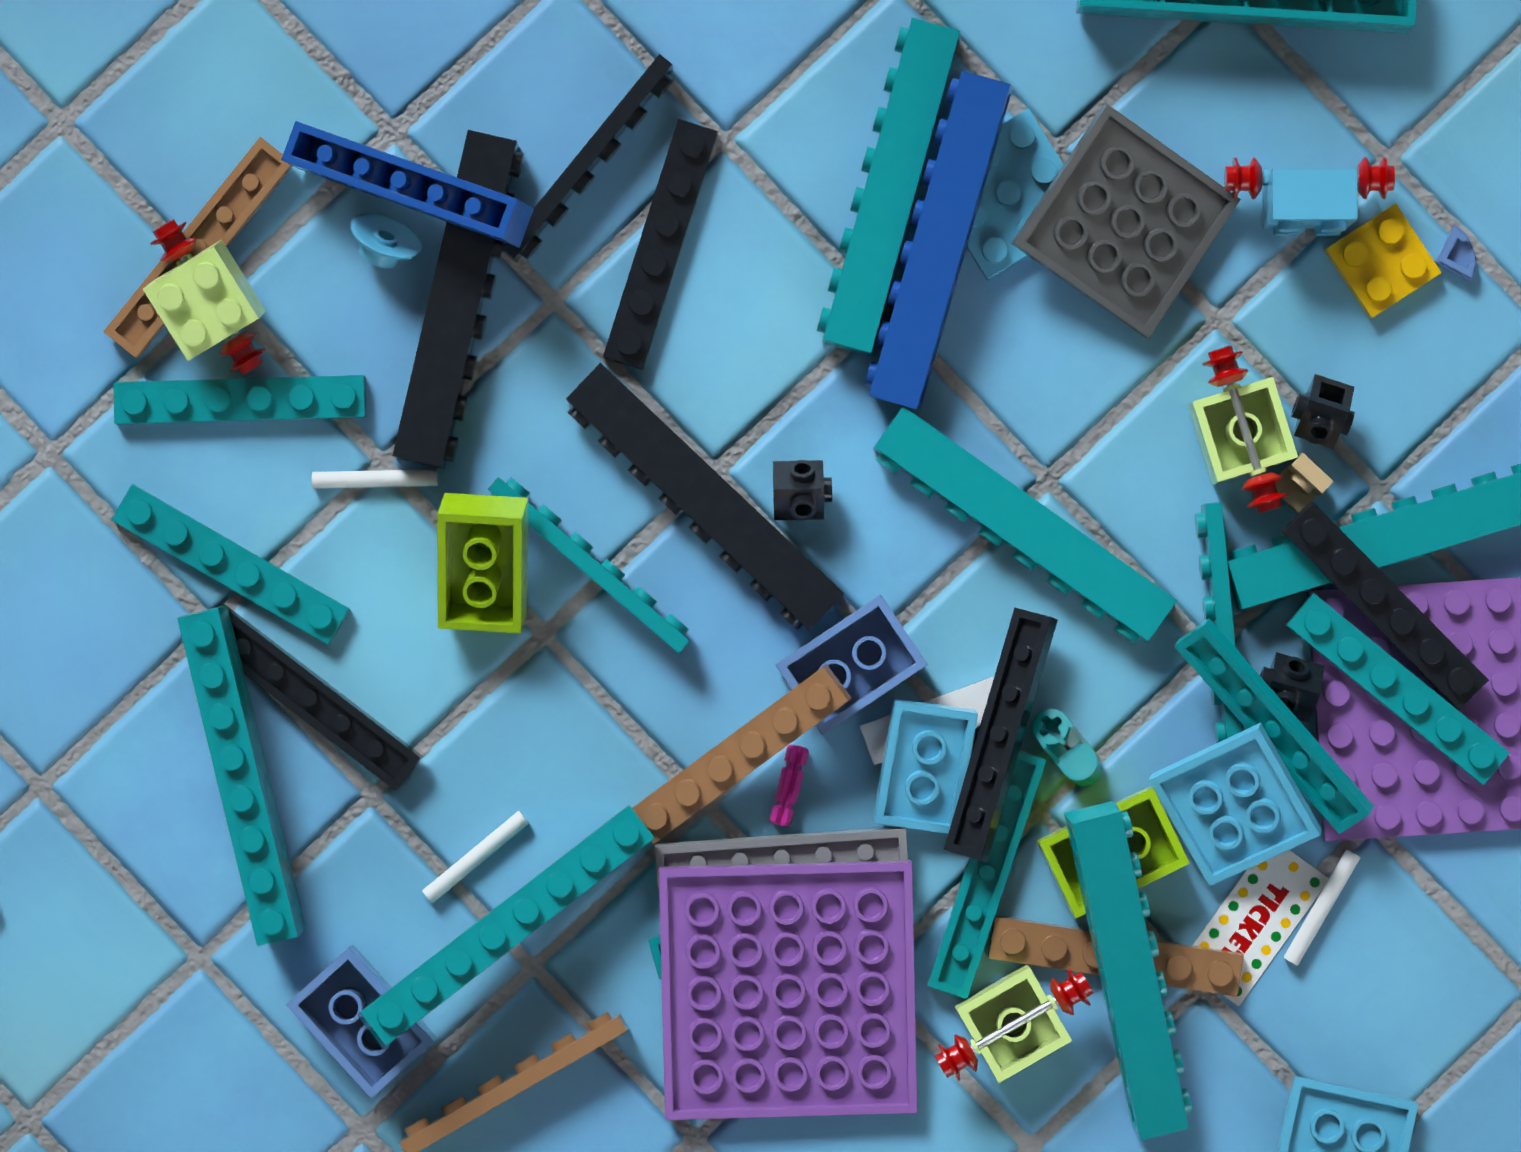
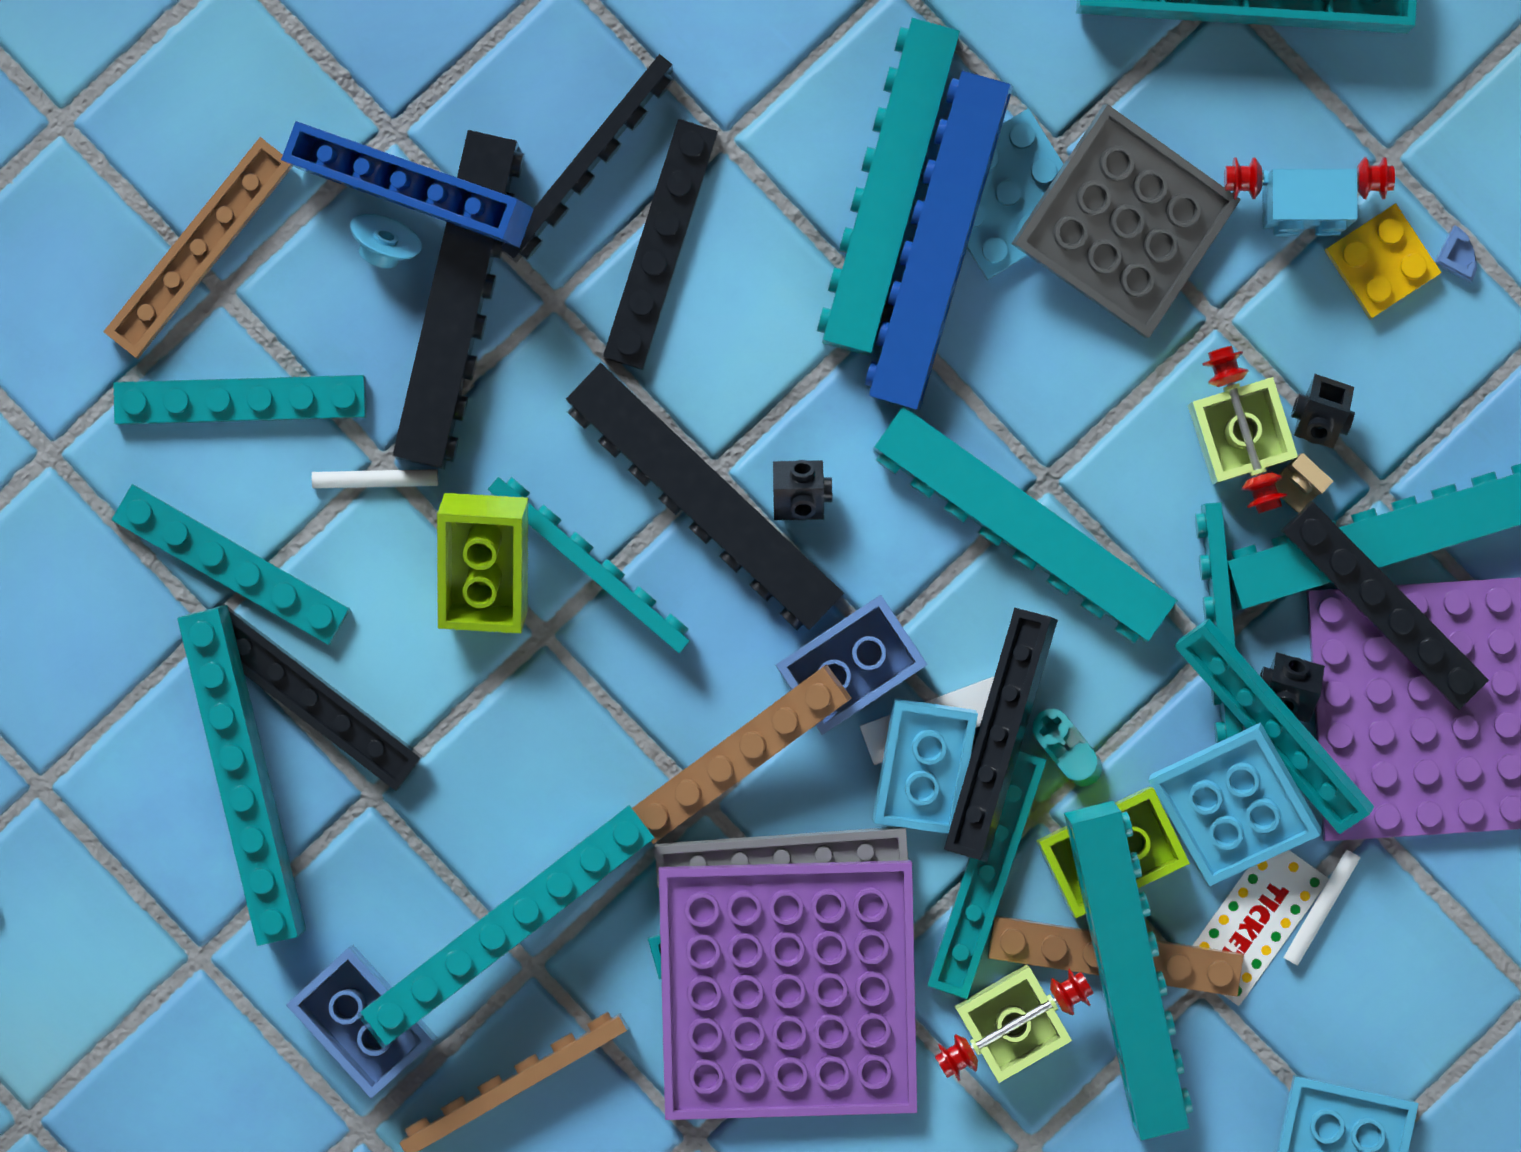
yellowish green brick [143,219,266,375] -> none
white bar [422,811,529,903] -> none
dark pink axle [770,744,809,827] -> none
teal plate [1286,593,1510,785] -> none

